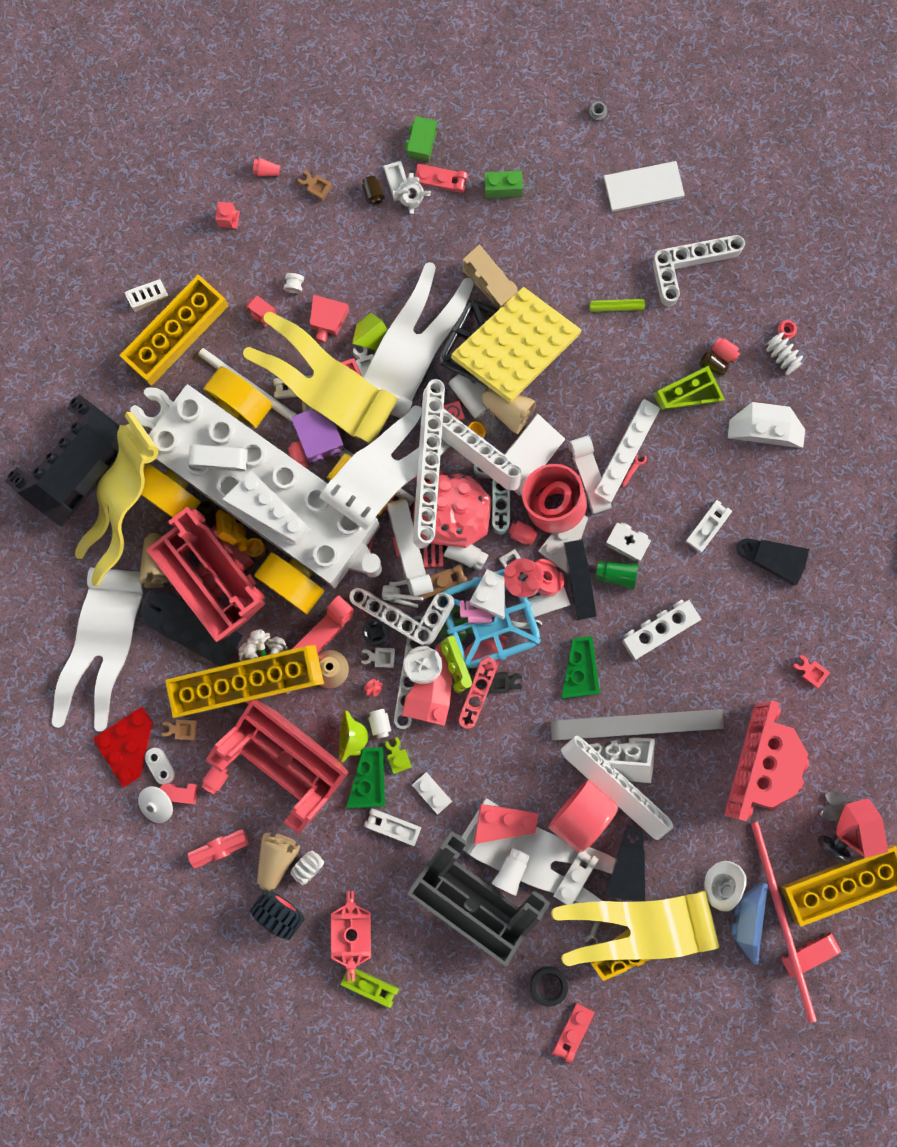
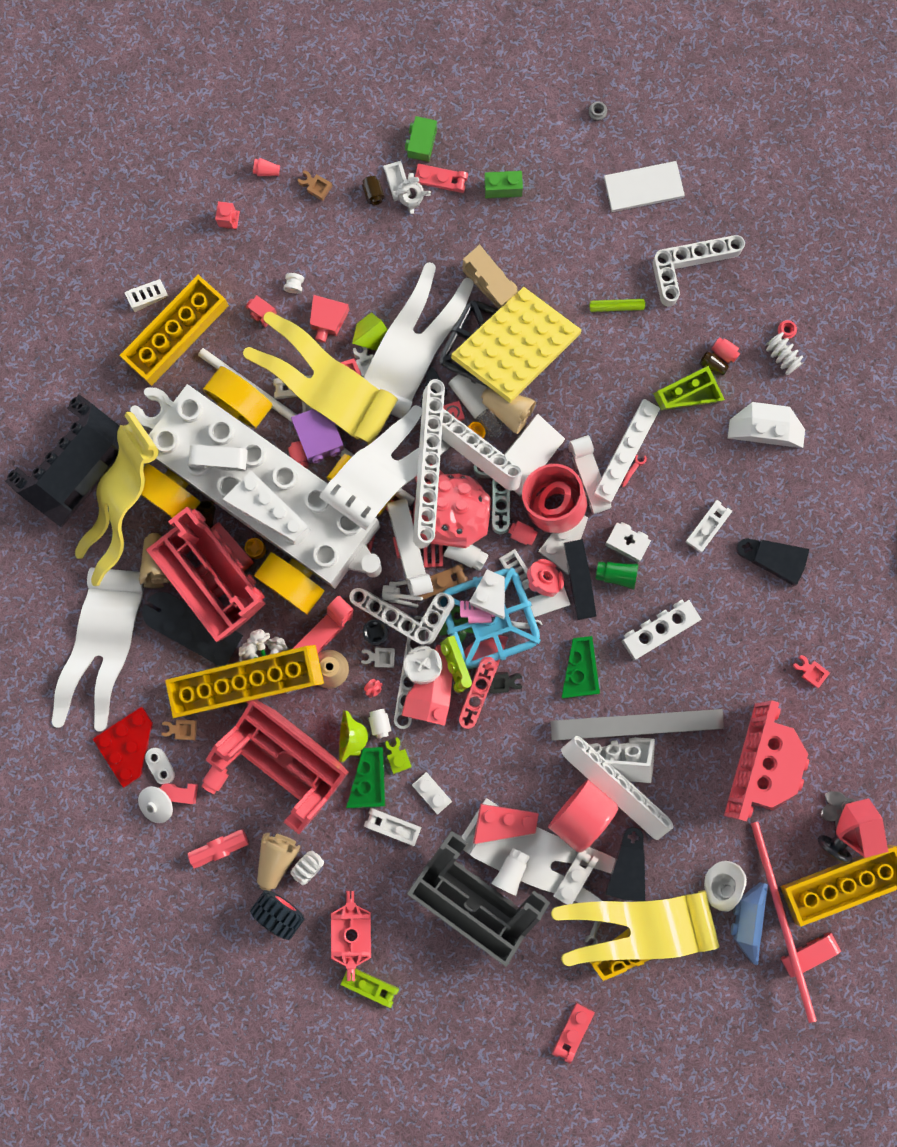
light orange plate [215,509,248,552] -> none
coral plate [504,558,544,598] -> none
black tyre [530,966,568,1007] -> none

